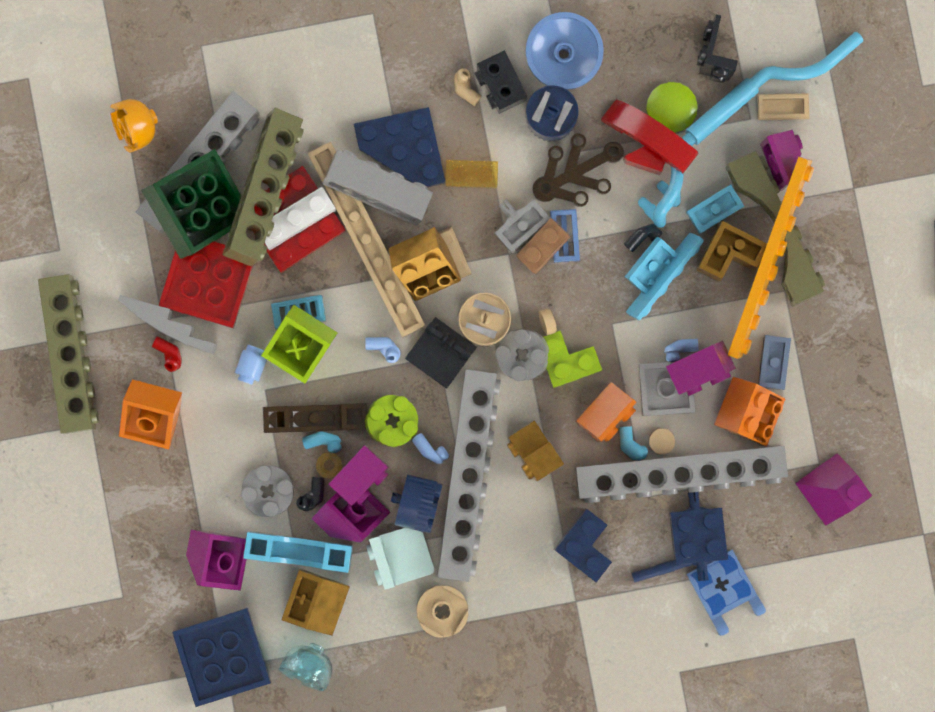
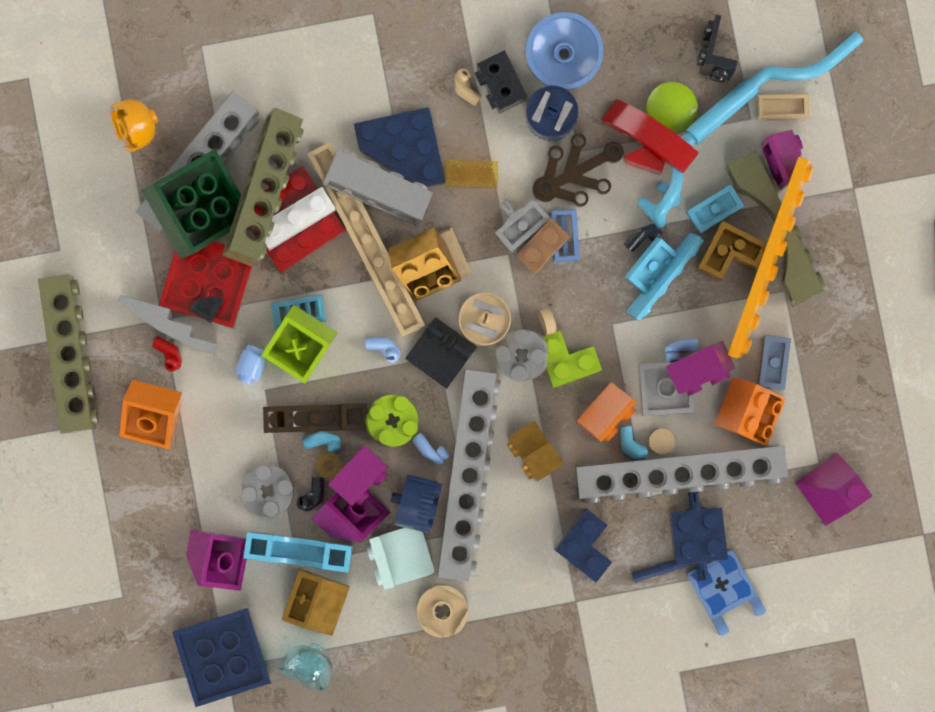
none -> black tile [188,297,225,324]

